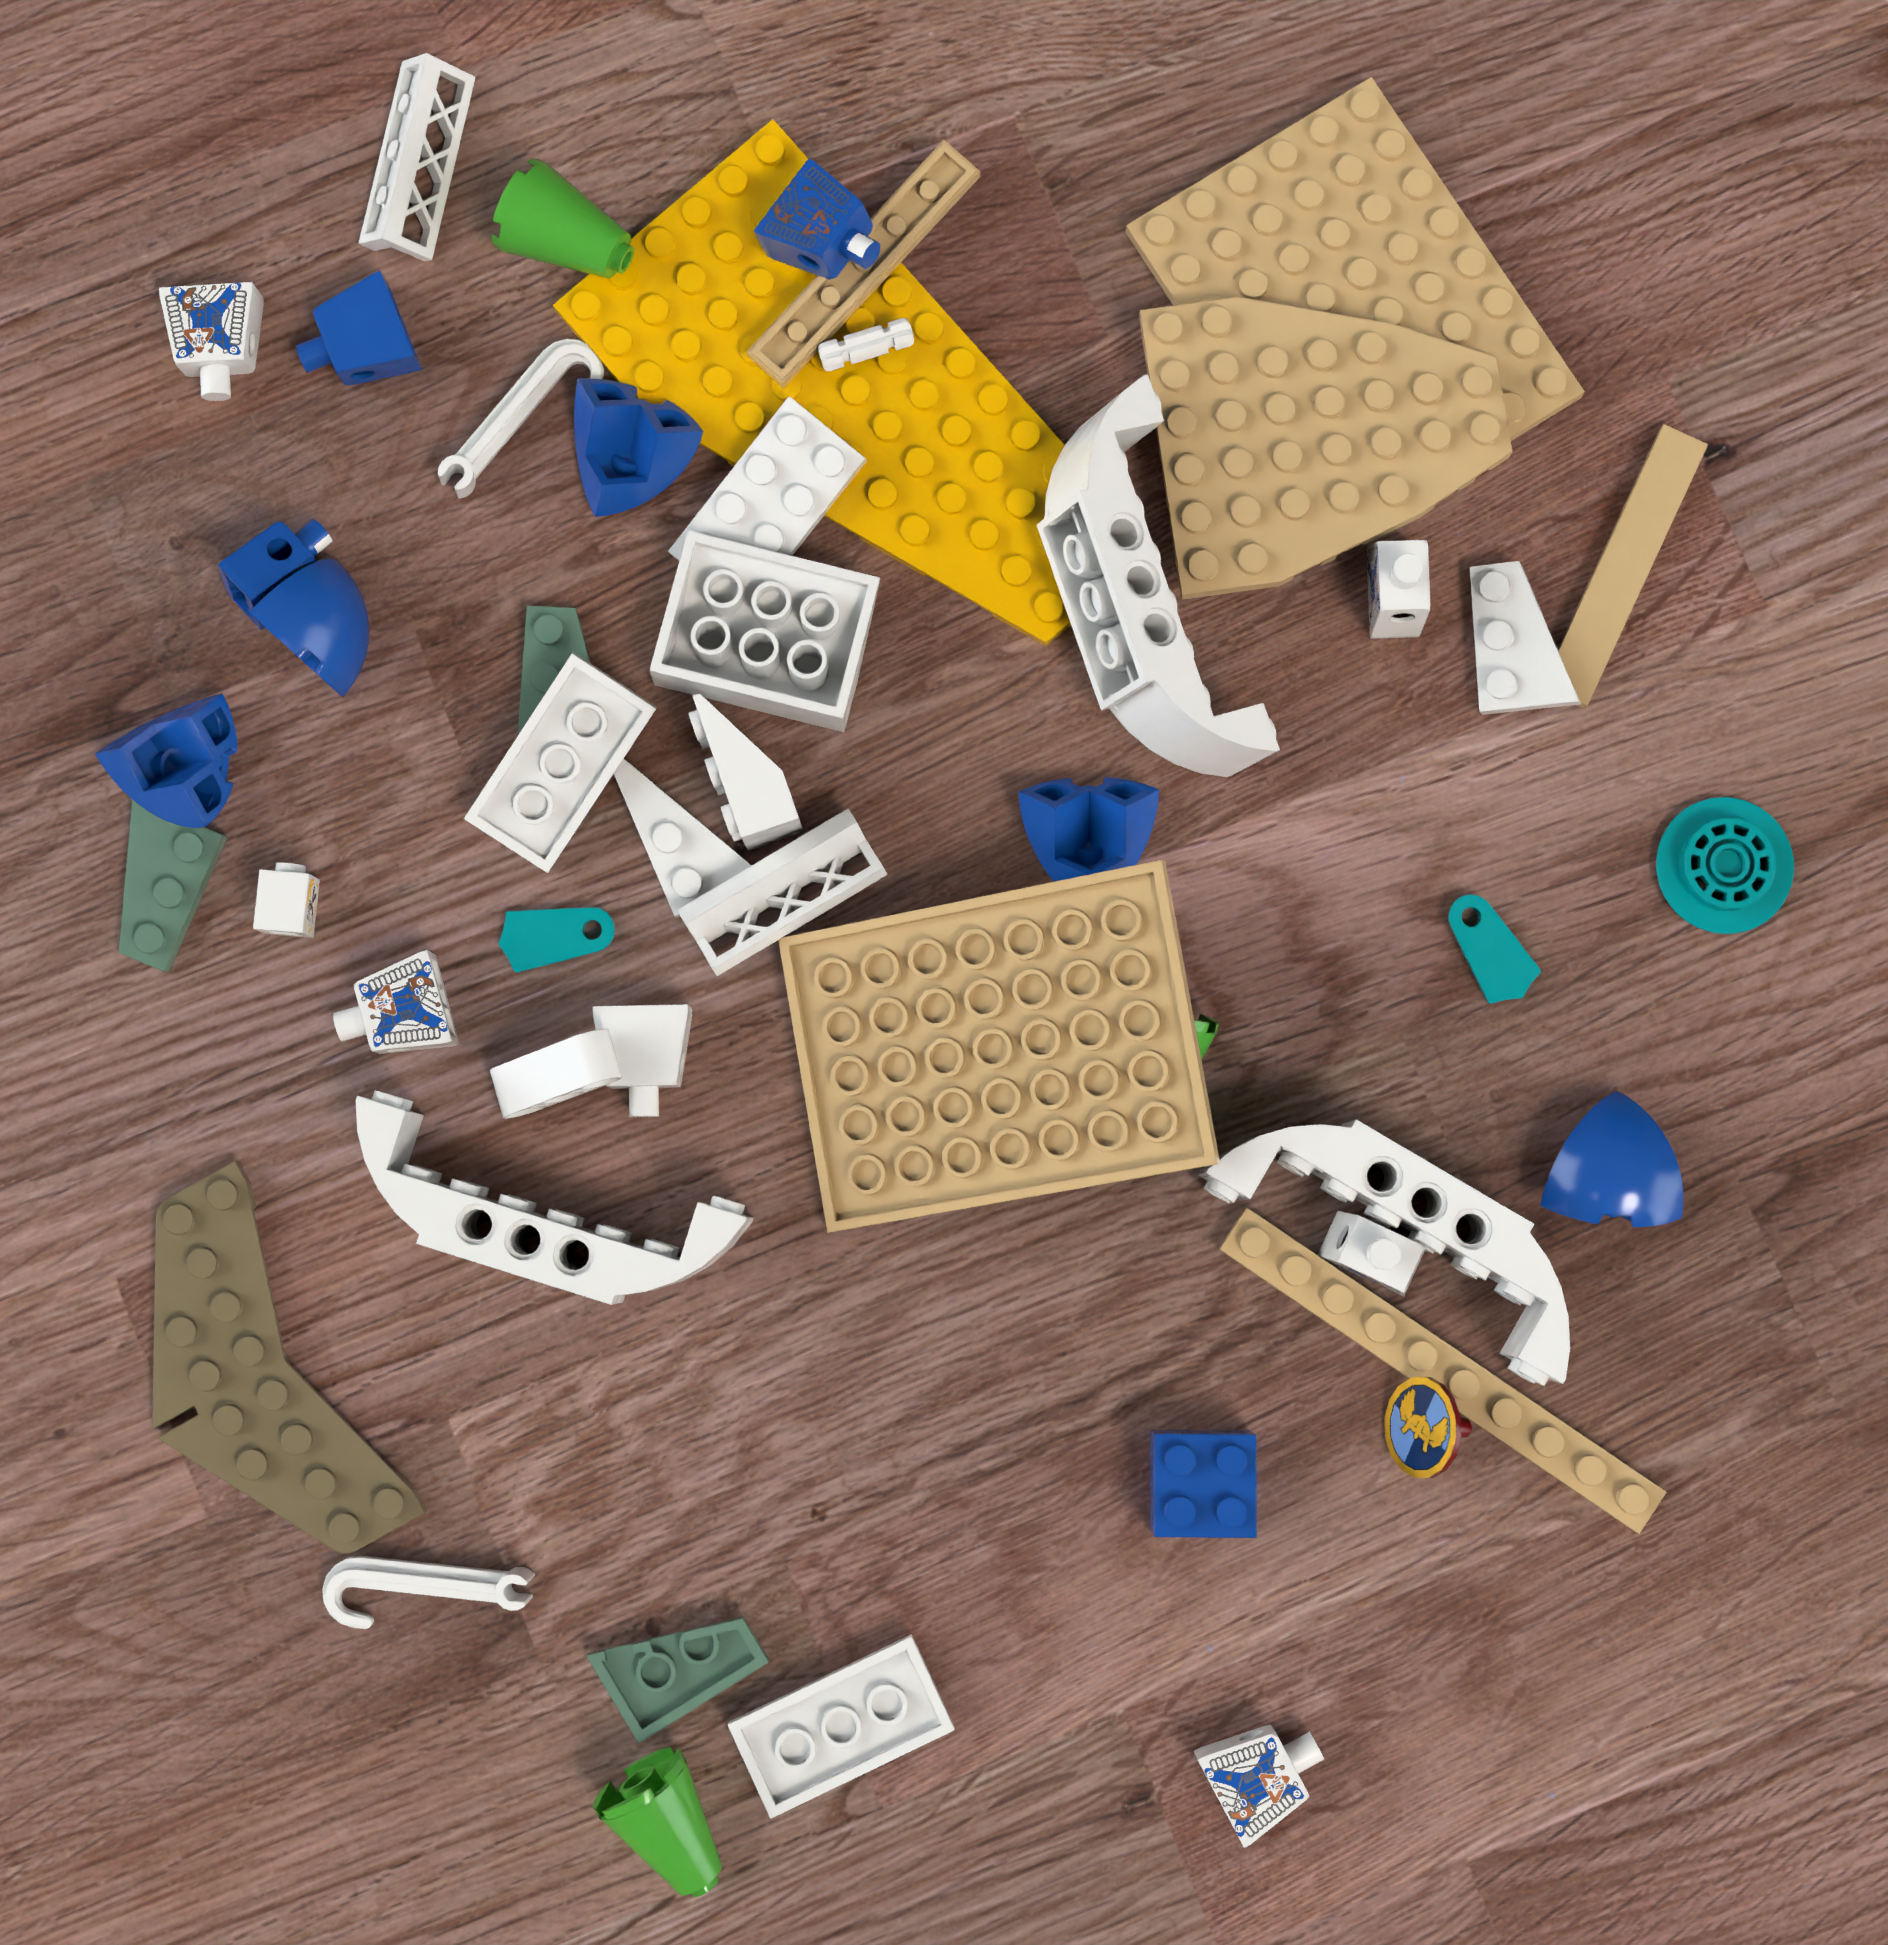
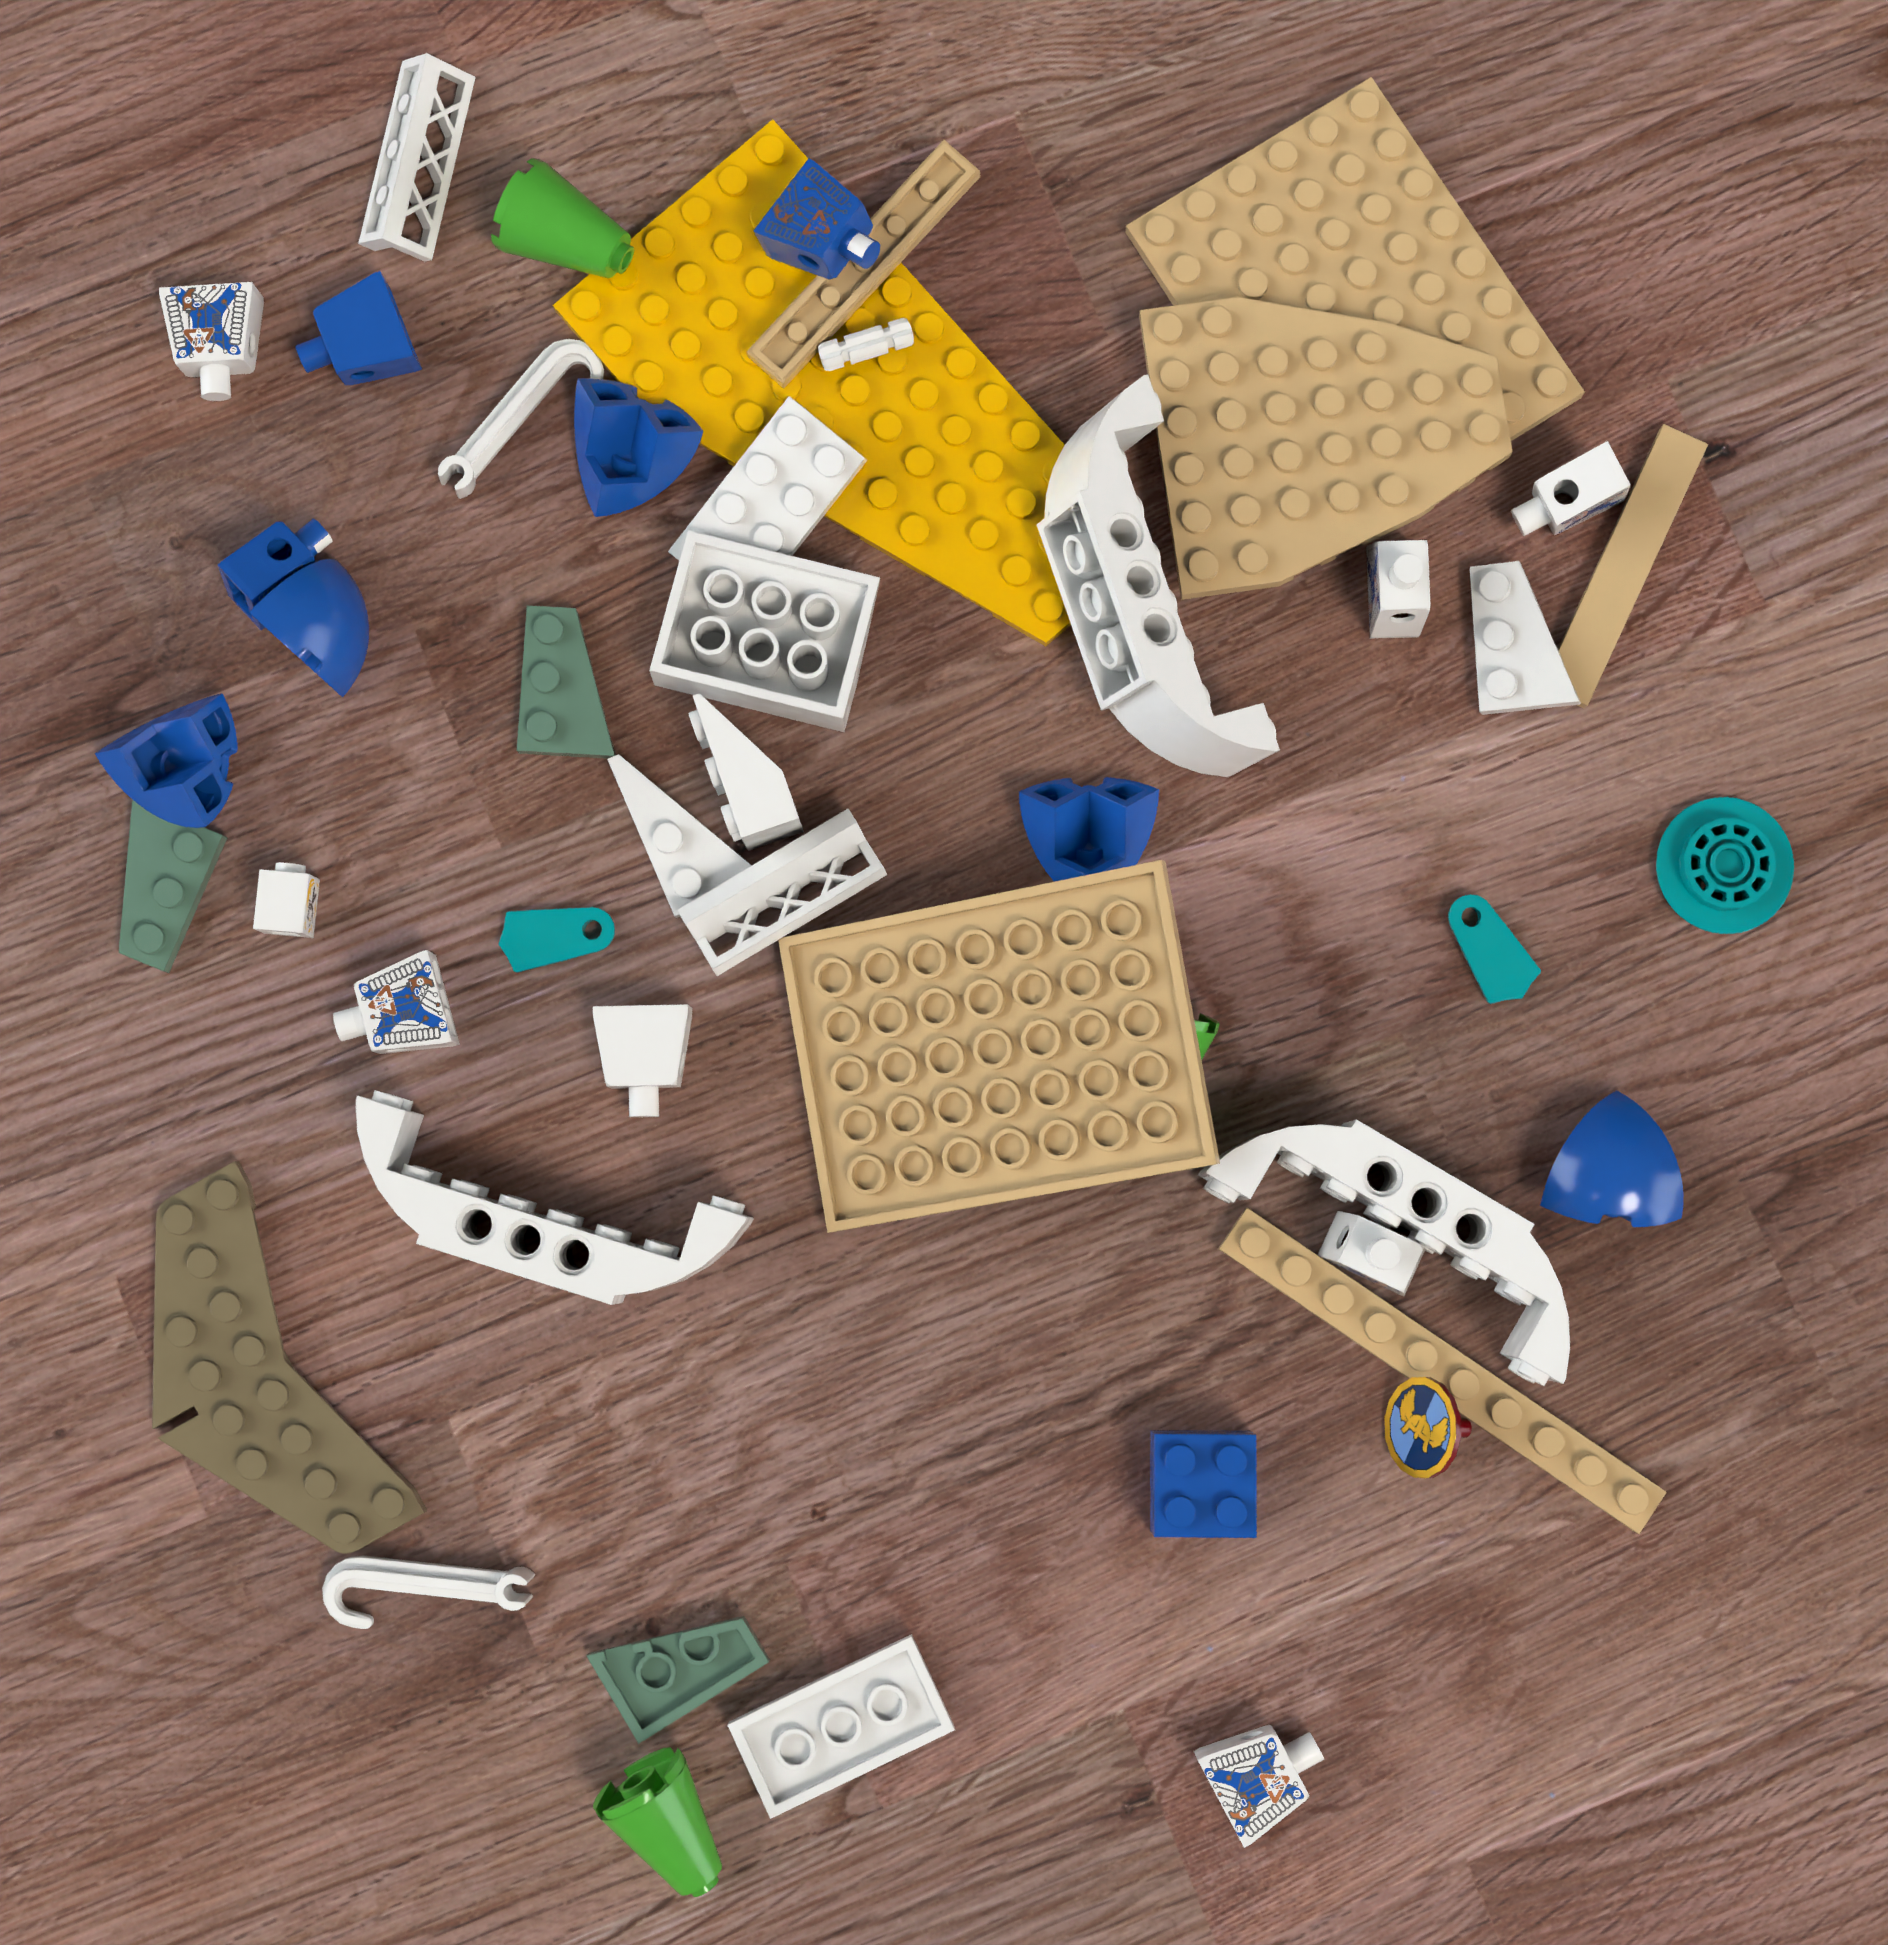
white plate [464,652,657,873] -> none
white beam [490,1029,622,1119] -> none
none -> white torso [1511,441,1631,536]

